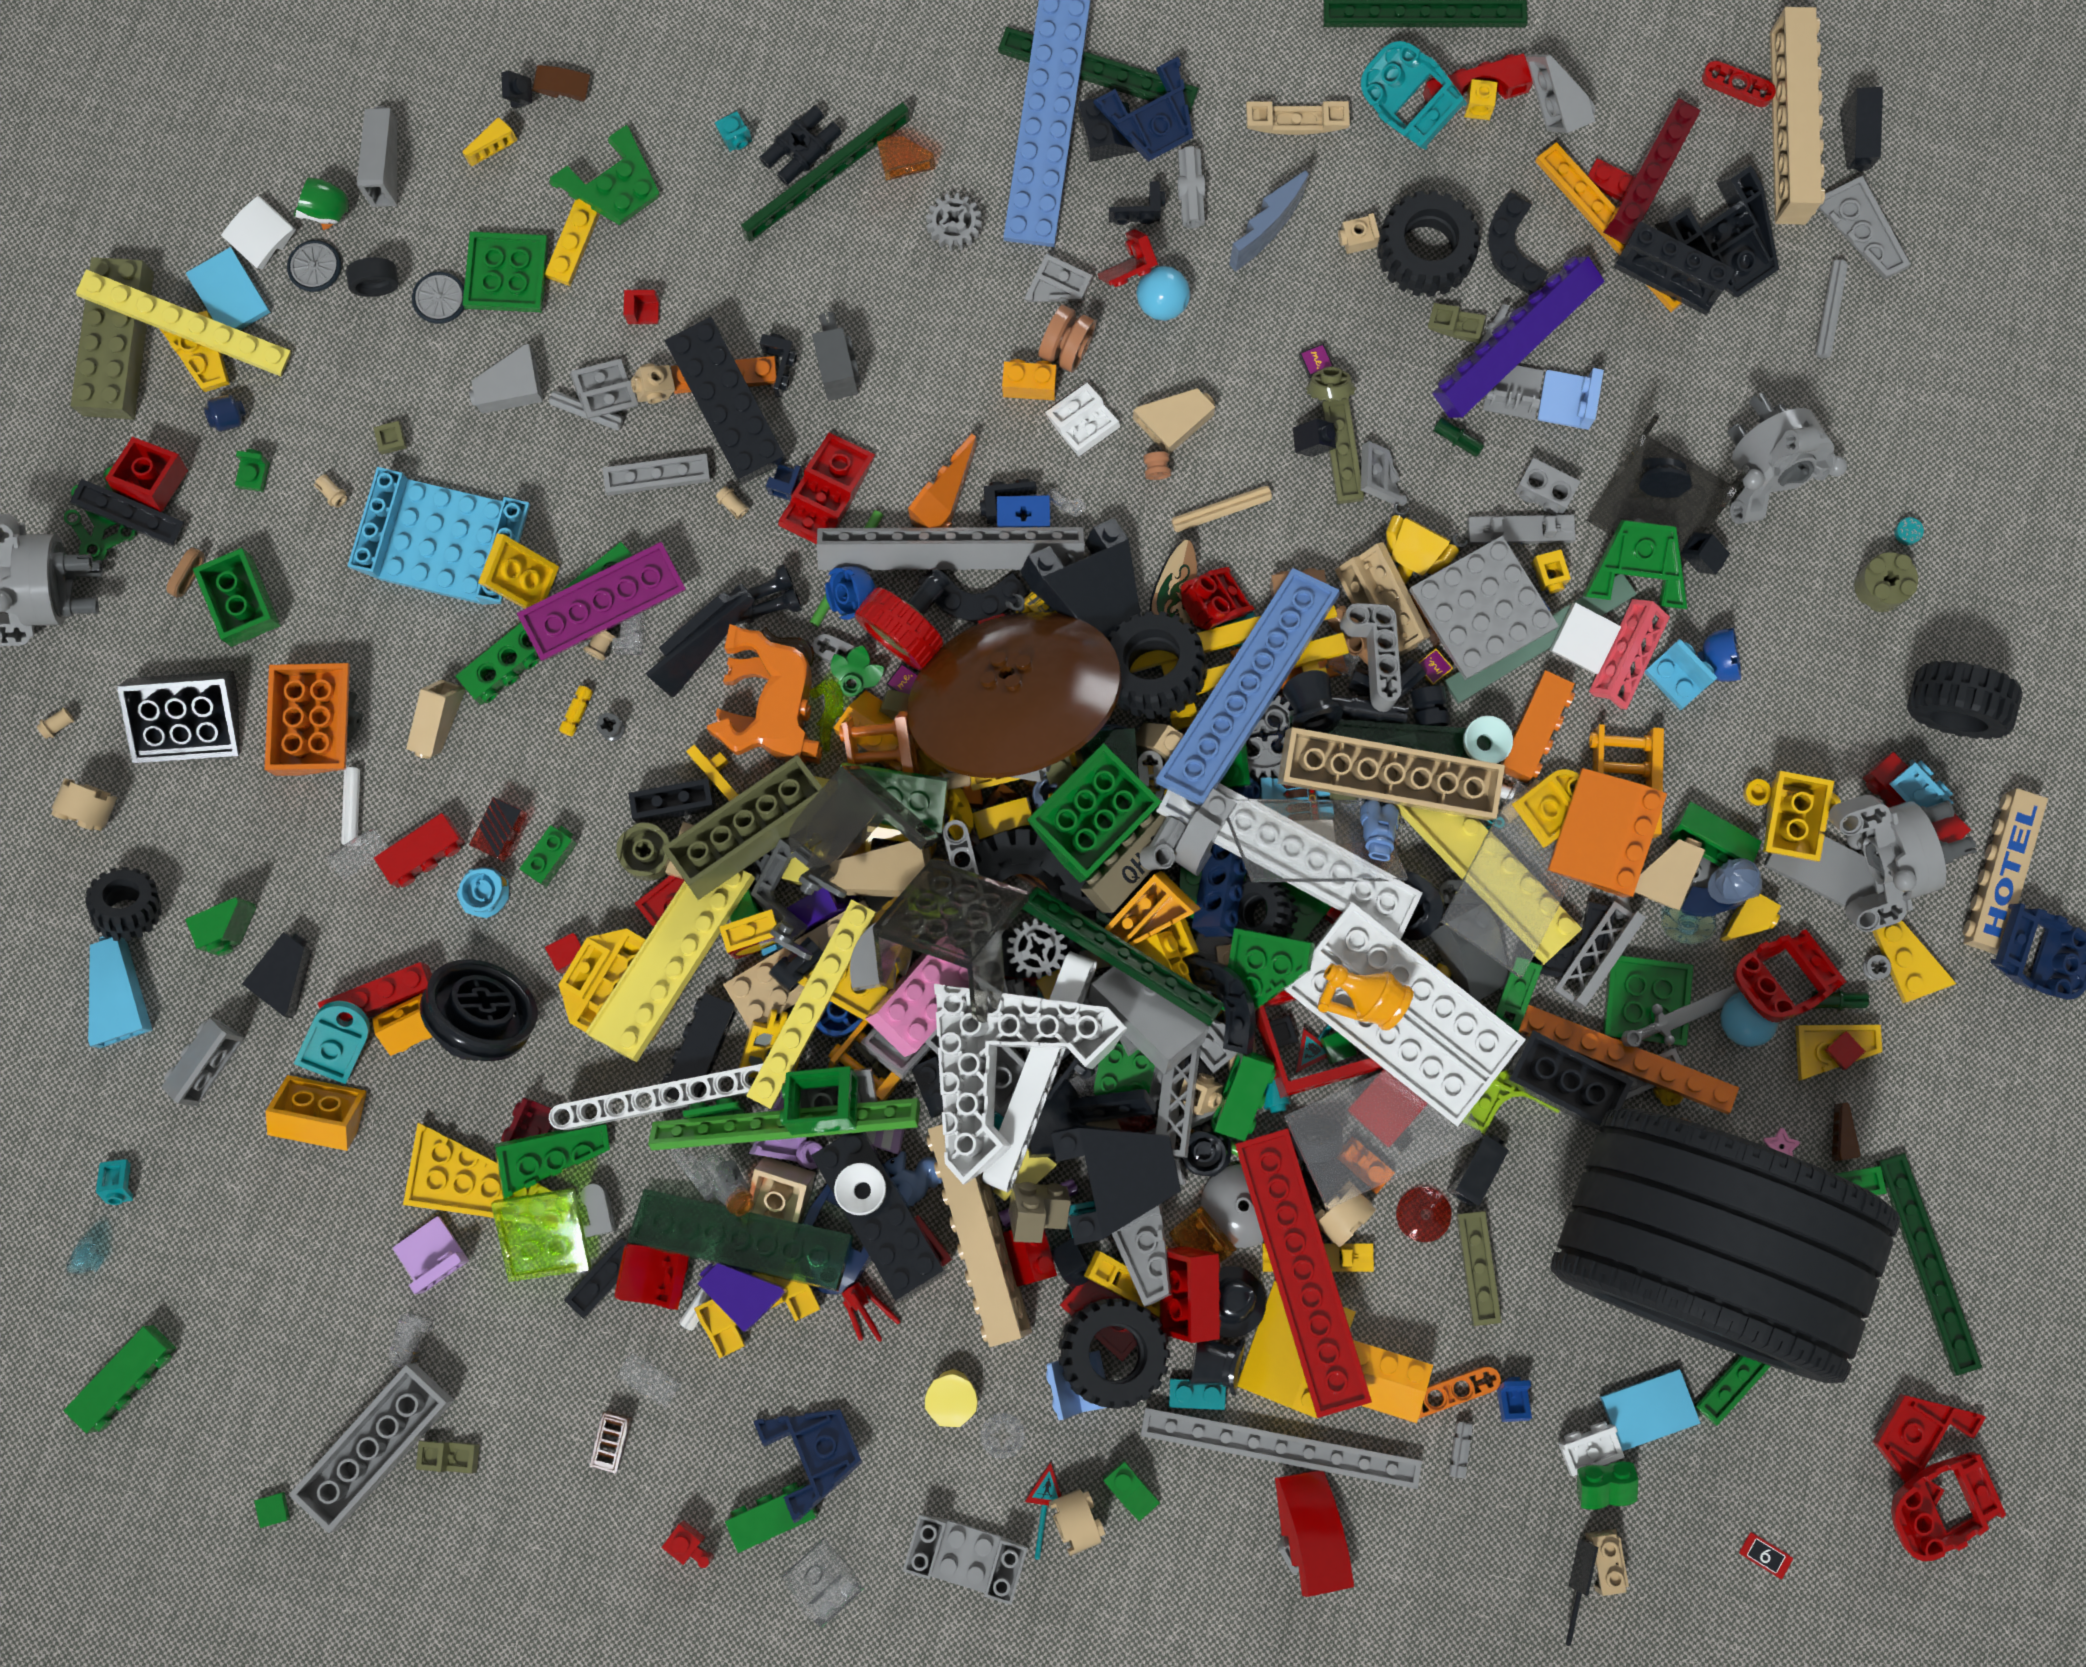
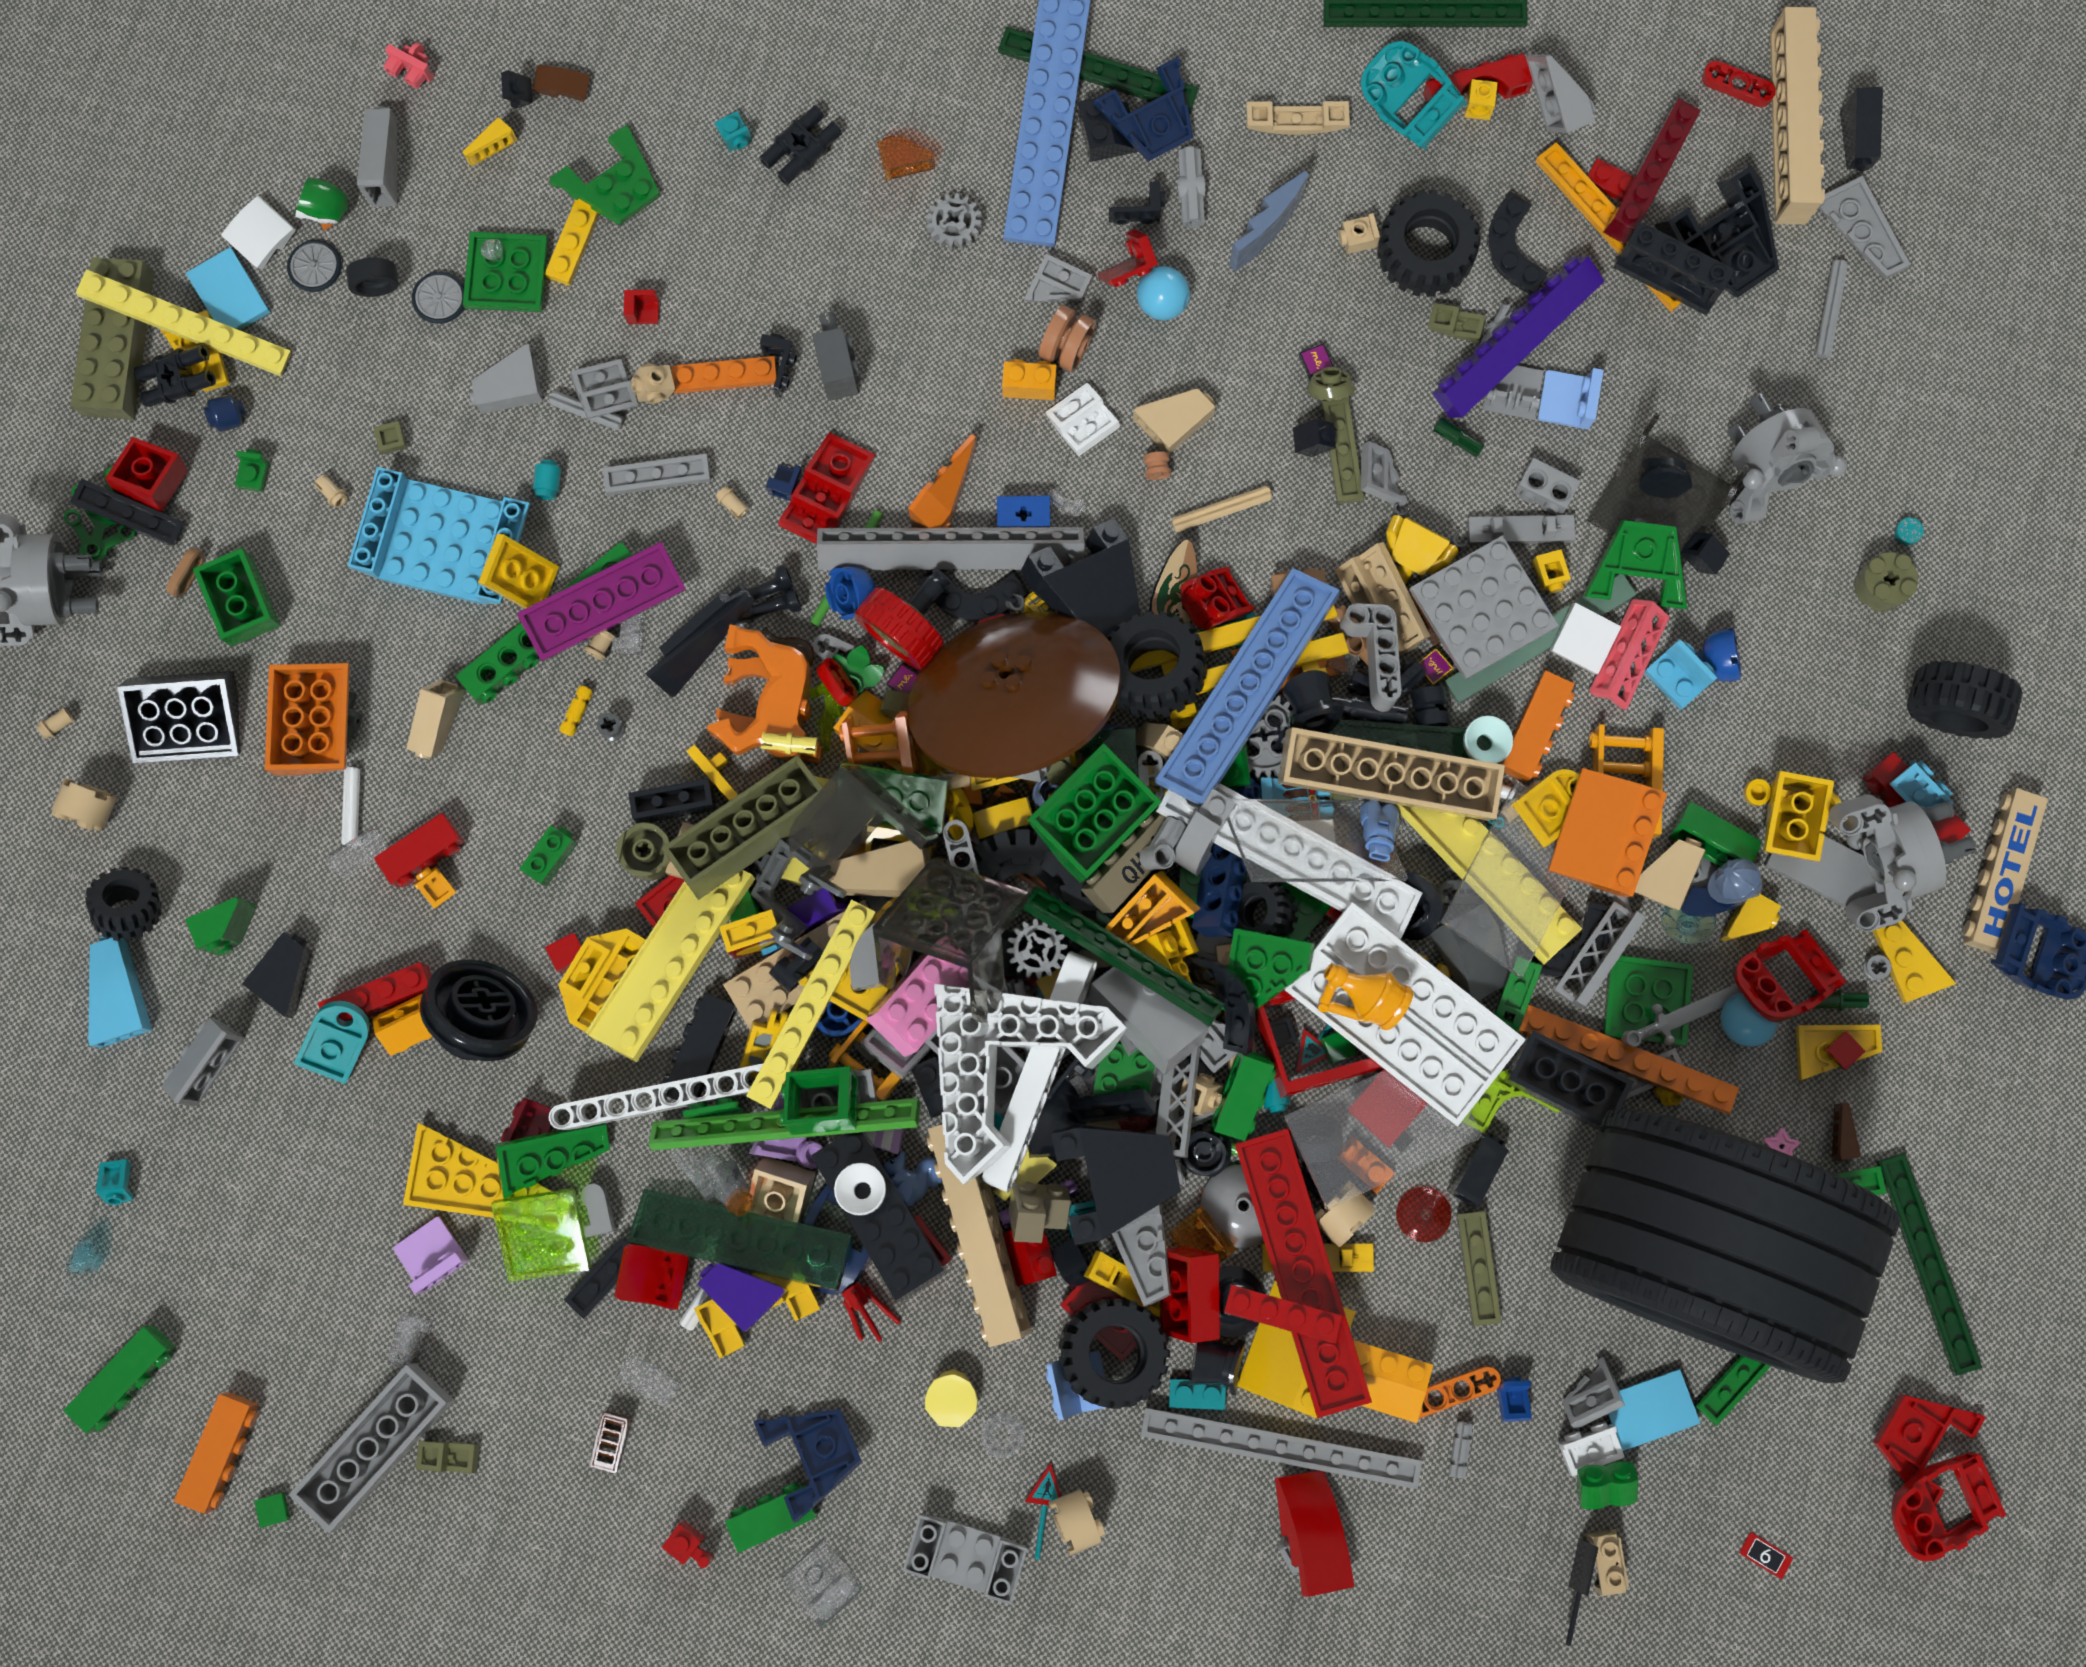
light orange slope [265,1075,366,1151] -> none
medium azure hat [457,867,509,918] -> none
brick [469,797,528,862] -> none
black brick [664,317,787,485] -> none
dark green tile [741,102,910,242] -> none
black bracket [980,479,1037,524] -> none
green slope [1103,1459,1160,1521] -> none
none -> black pin [134,345,216,407]
none -> orange brick [173,1392,259,1514]
none -> coral hips [383,42,434,89]
none -> light orange bracket [414,866,456,909]
none -> clear hinge [481,239,503,260]
none -> teal brick [533,460,562,500]
none -> light yellow pin [761,732,818,755]
none -> red beam [816,658,858,707]
none -> red arch [1224,1285,1343,1344]
none -> light grey wing [1562,1357,1625,1429]

